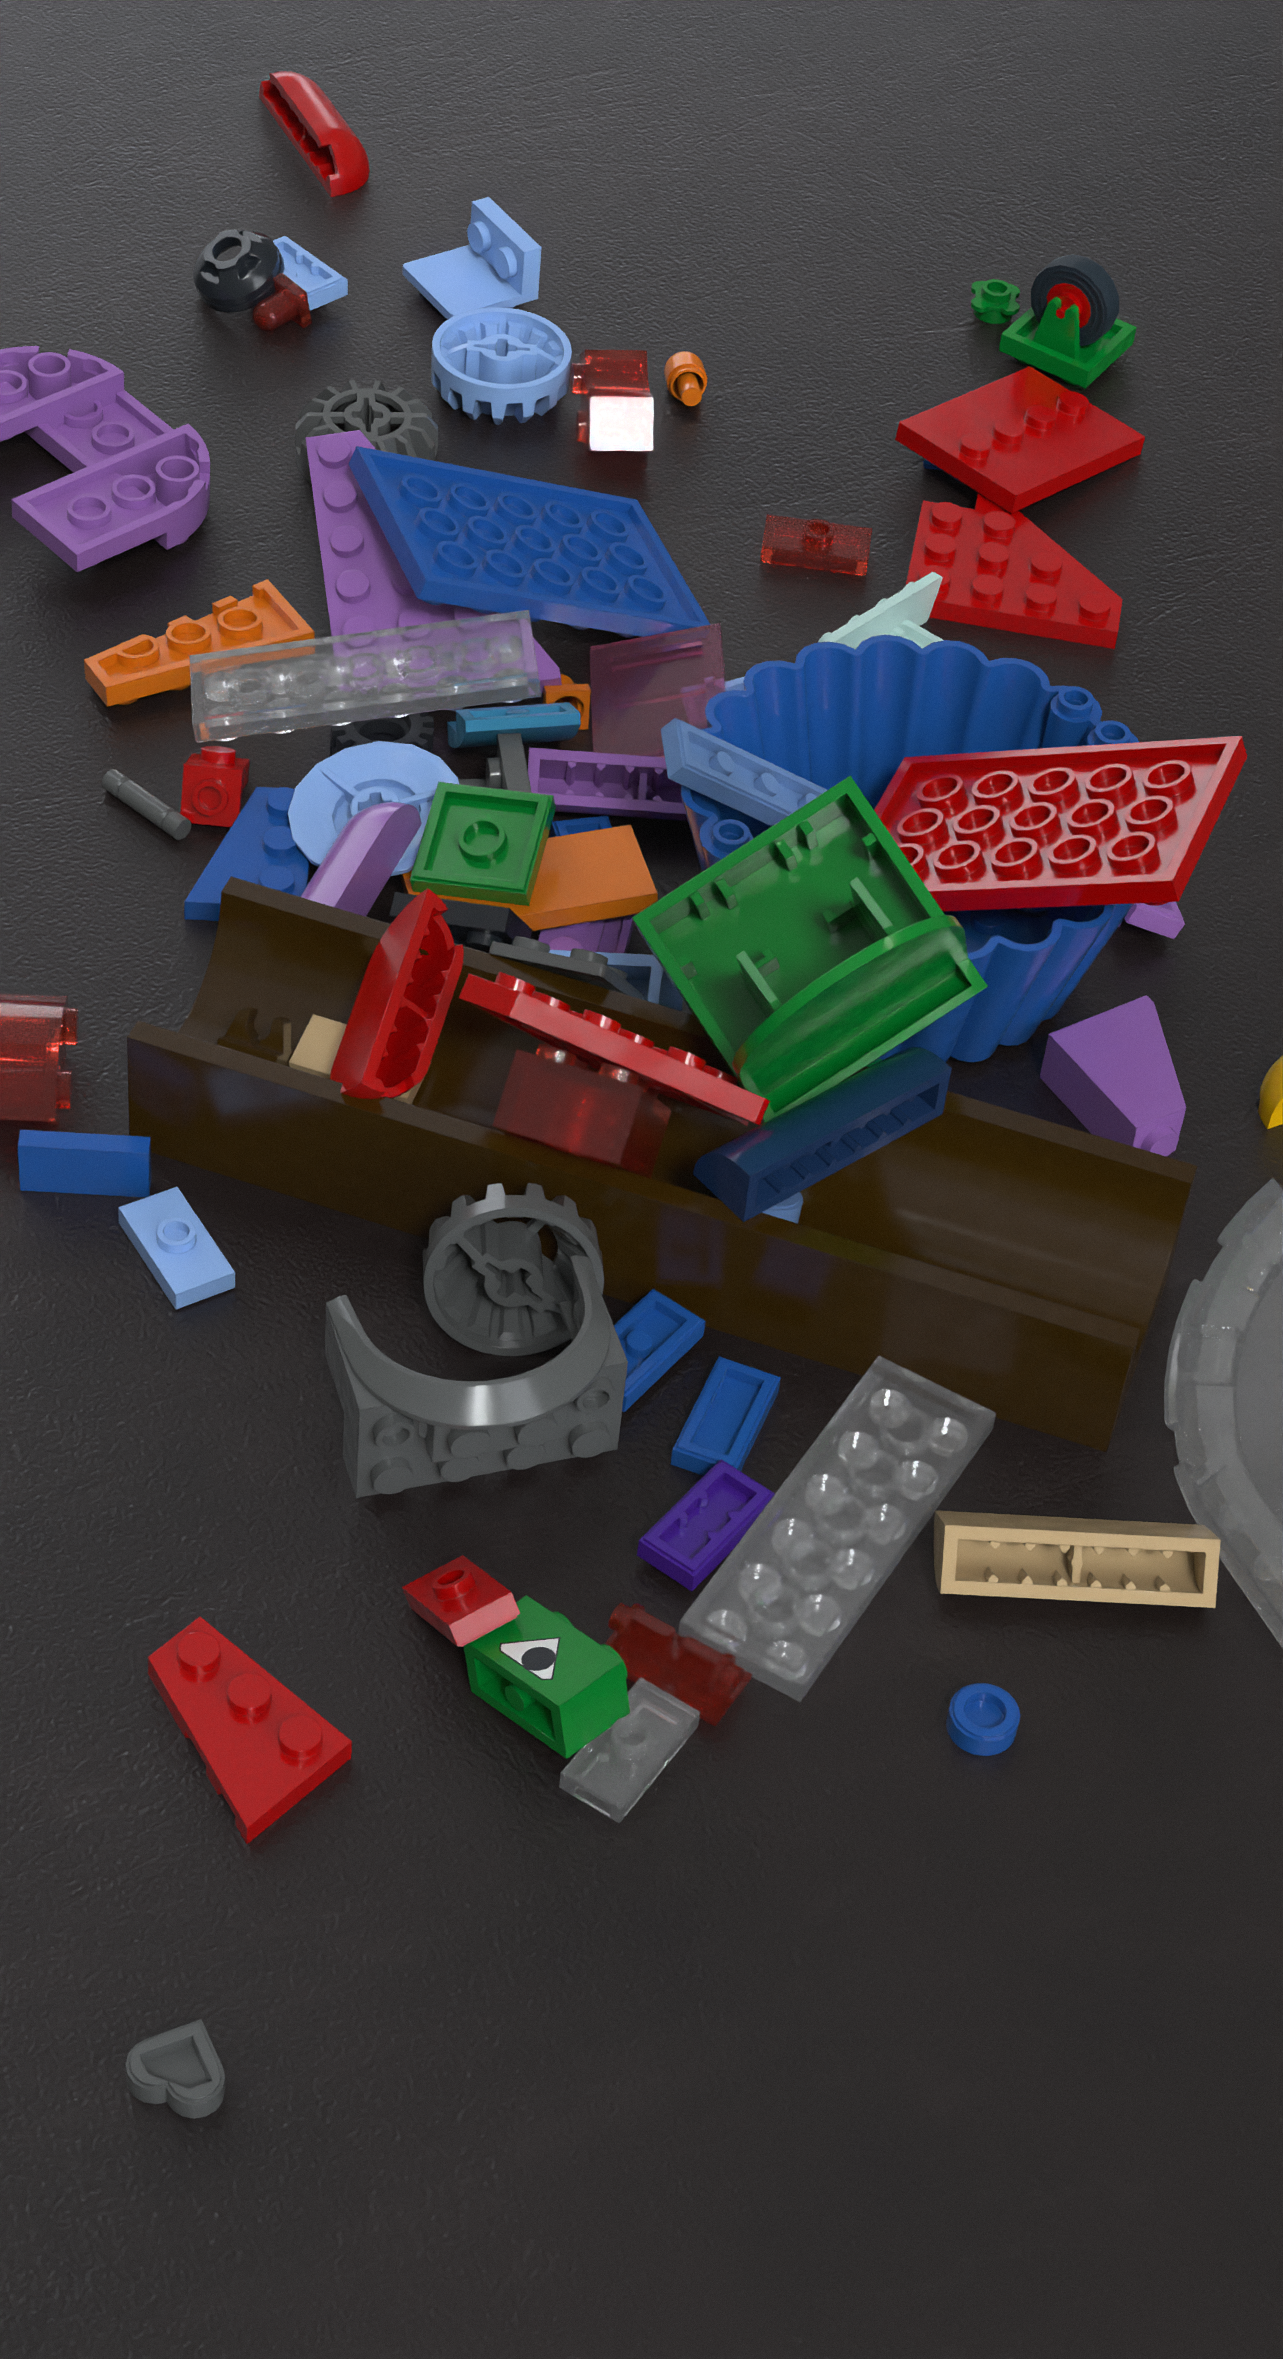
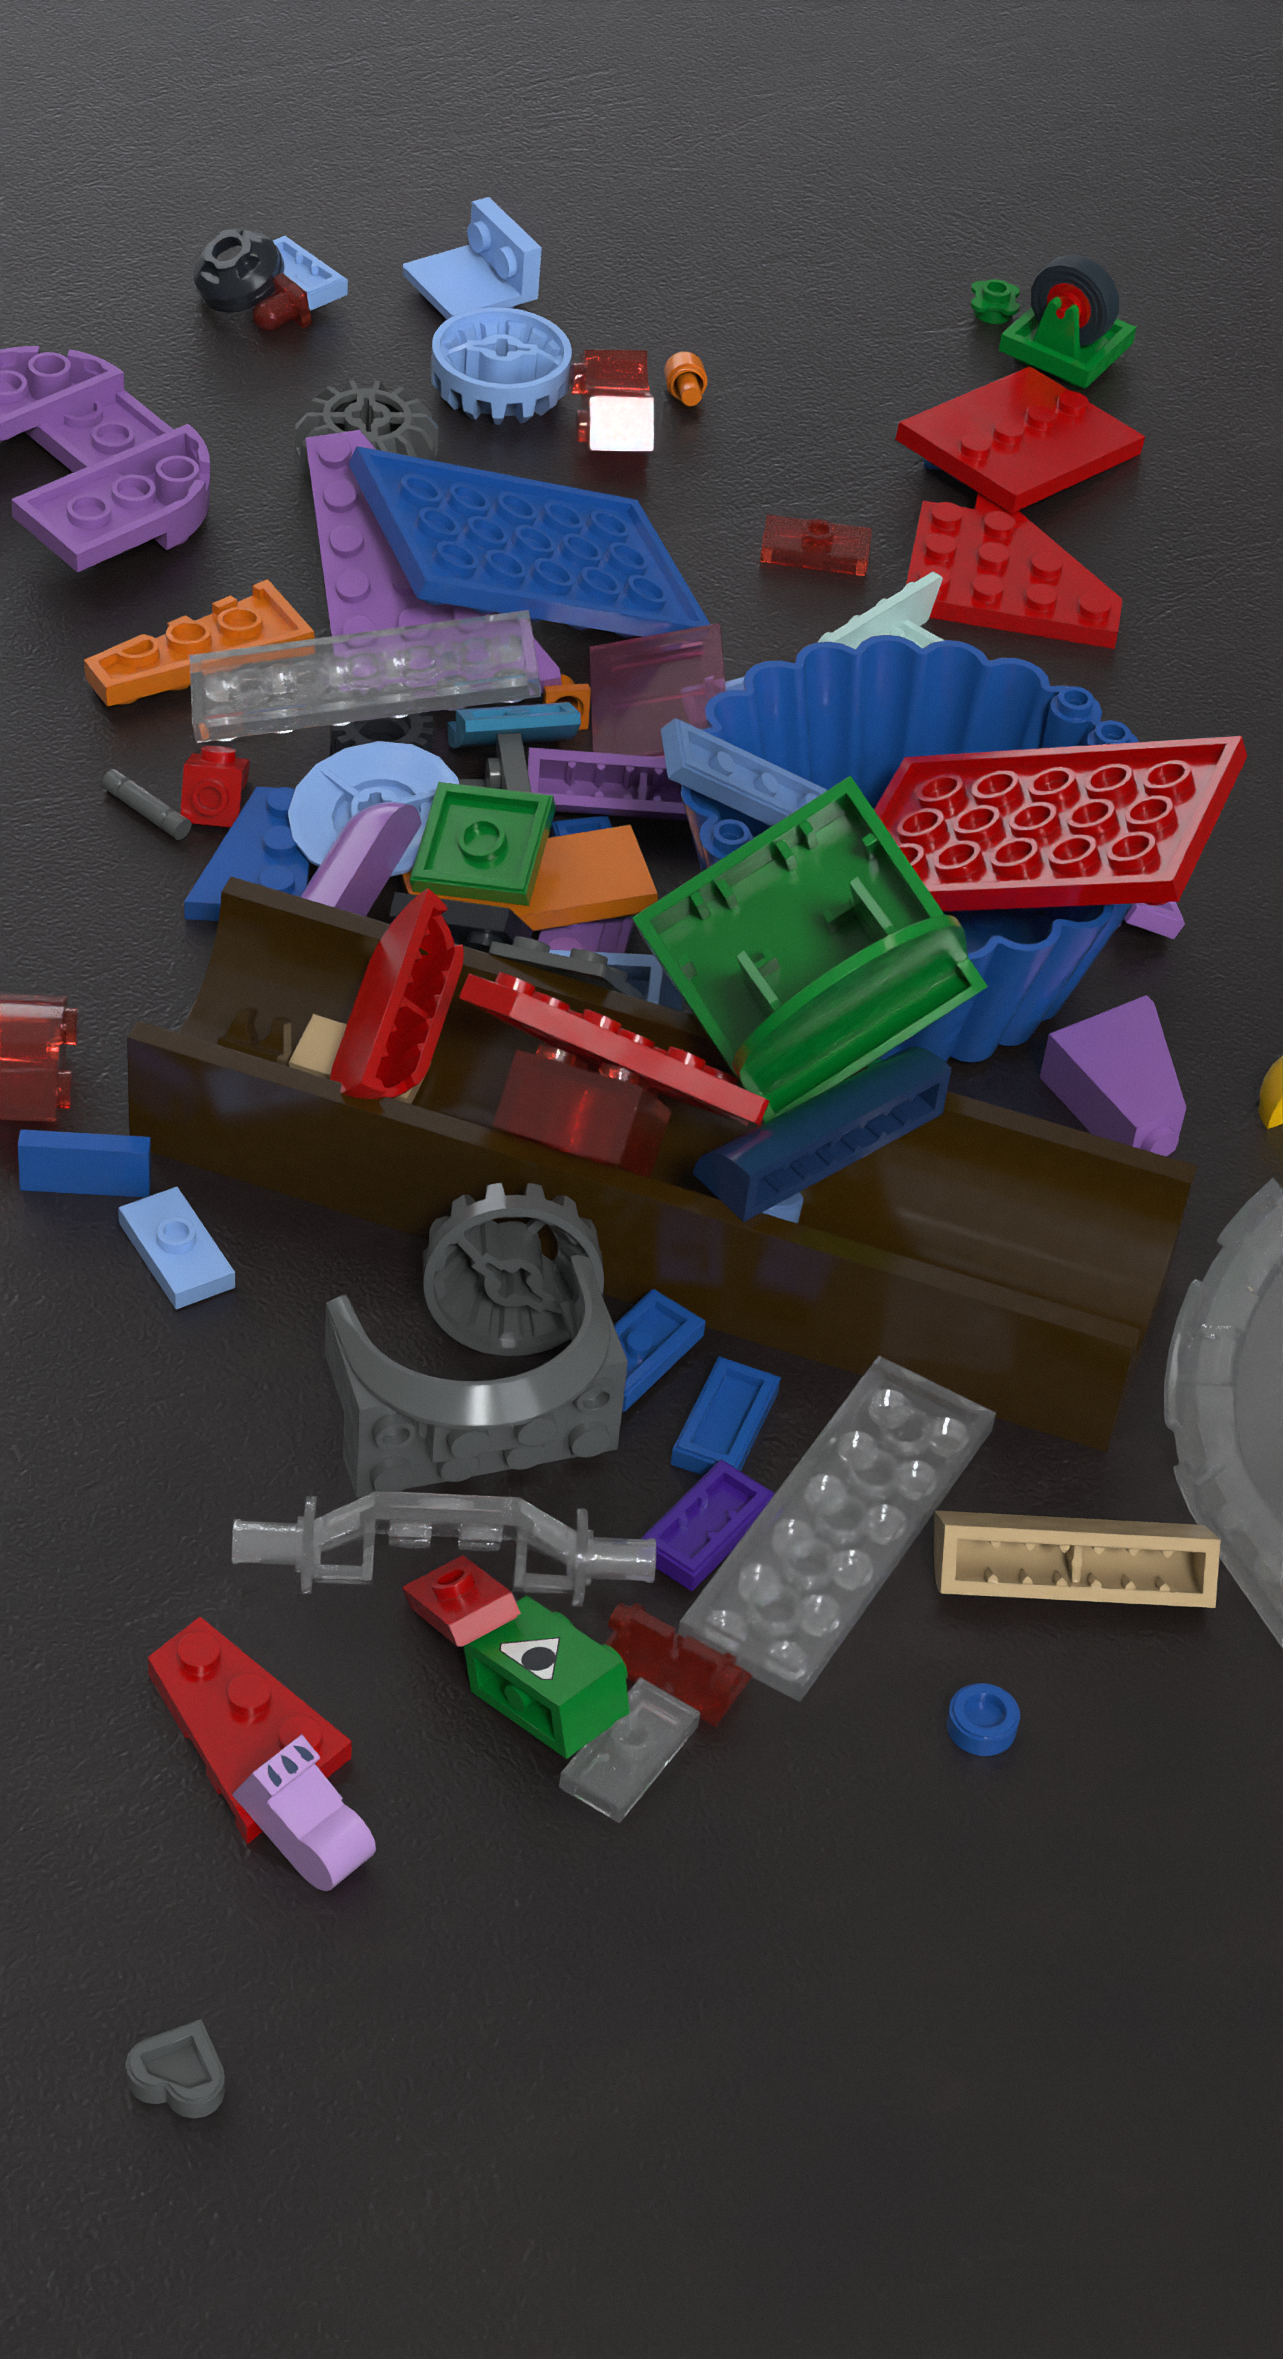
red brick [259,71,370,197] -> none
none -> clear plate [232,1491,656,1606]
none -> lavender leg [232,1735,376,1891]

